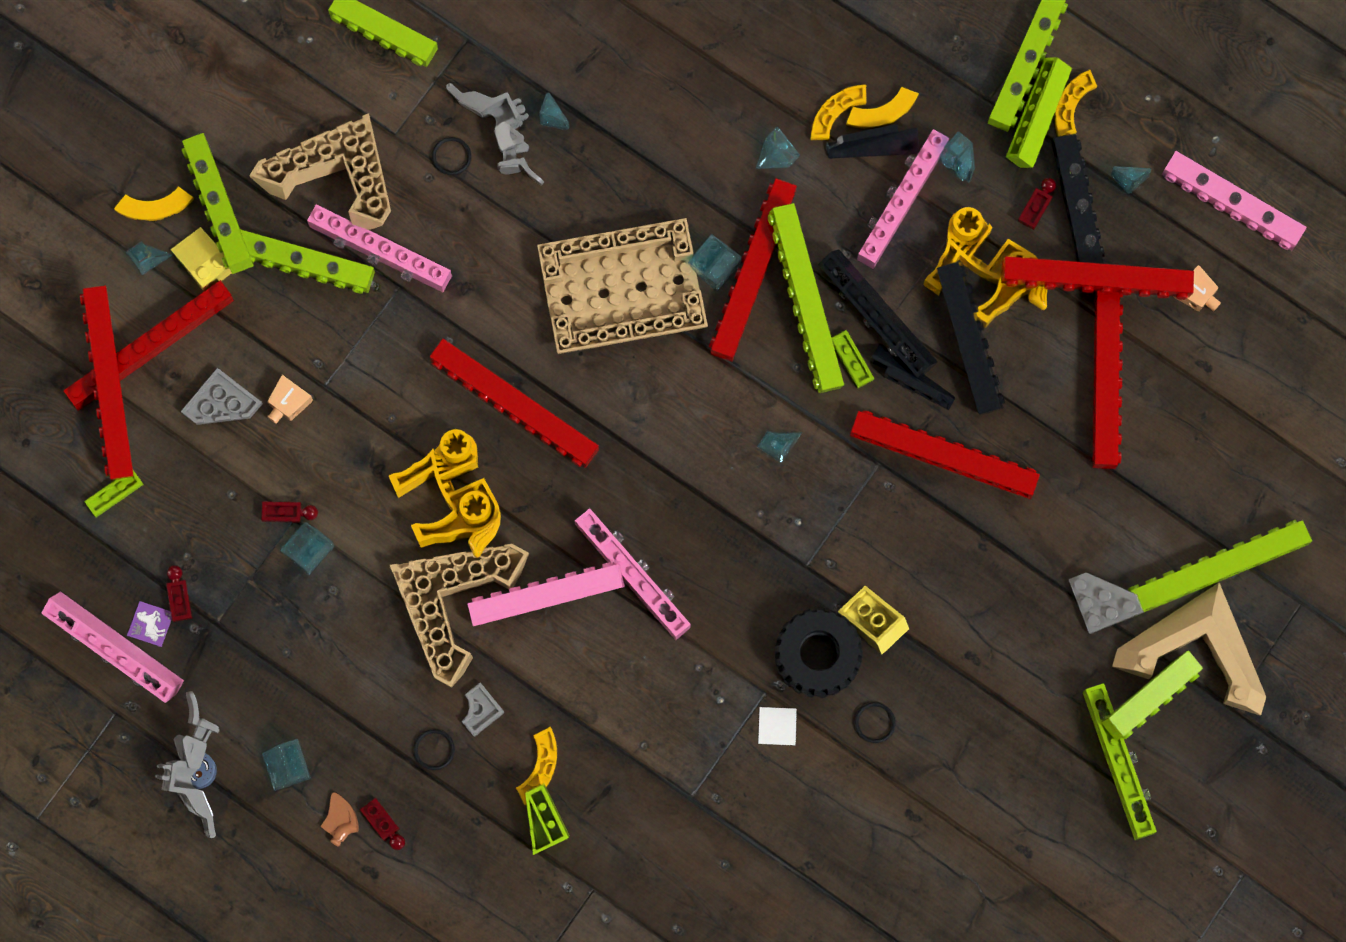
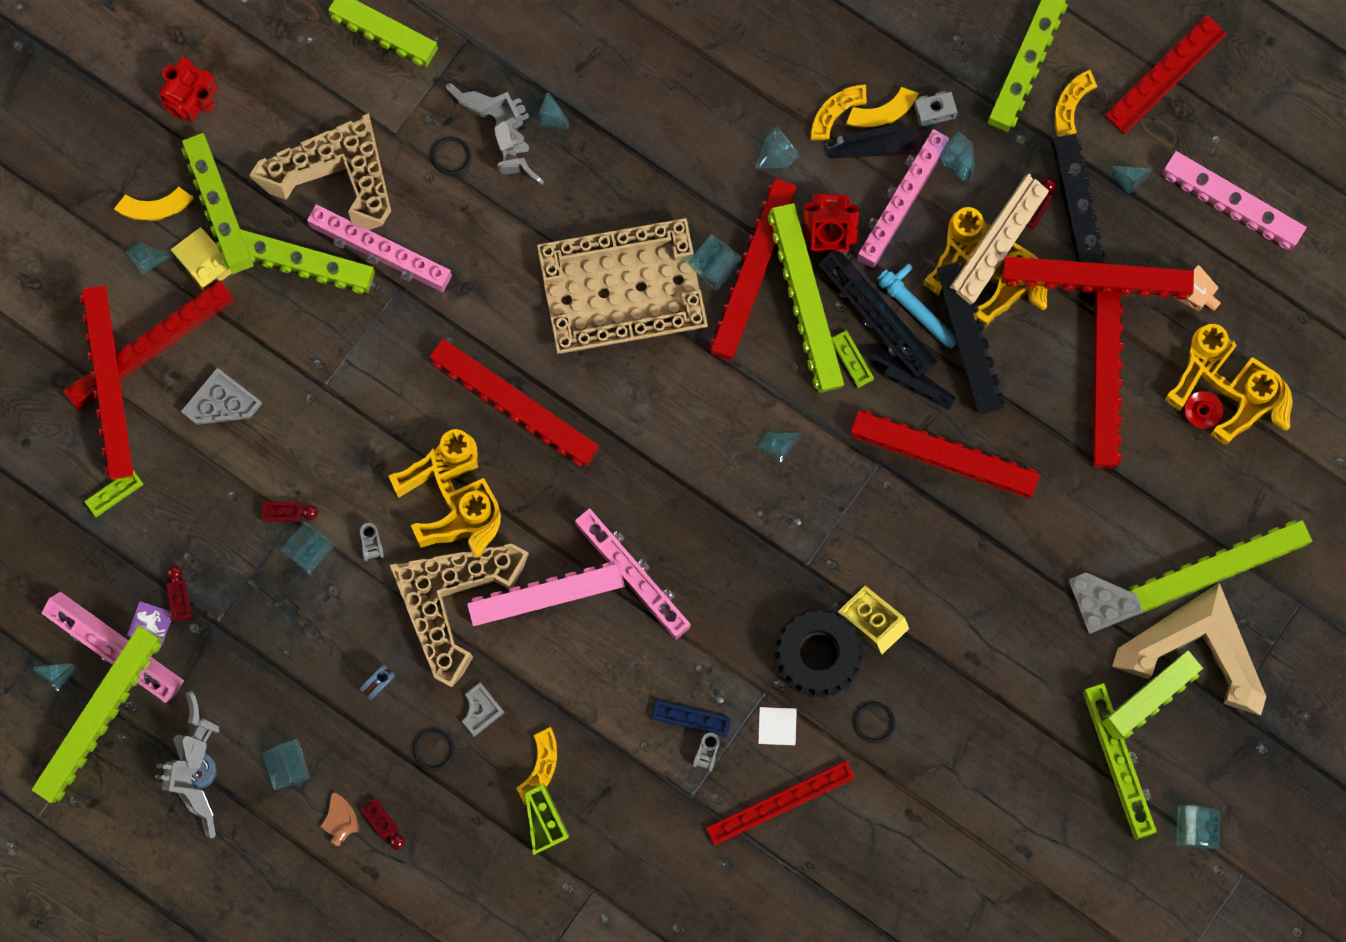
light nougat torso [268,375,313,424] -> none
lime brick [1006,57,1072,168] -> none
none -> lime brick [32,625,163,803]
none -> clear light blue slope [34,663,76,691]
none -> red piece [158,57,218,123]
none -> sand blue head [359,664,396,700]
none -> light grey piece [360,523,384,561]
none -> dark blue tile [651,700,731,738]
none -> light grey piece [693,733,719,772]
none -> red tile [706,760,855,846]
none -> red piece [803,194,859,252]
none -> medium azure cylinder [877,263,958,349]
none -> light grey brick [914,91,957,127]
none -> tan plate [950,174,1049,305]
none -> red plate [1105,15,1227,135]
none -> yellow animal [1165,324,1292,446]
none -> clear light blue slope [1177,805,1221,850]
none -> red dish [1185,391,1223,429]

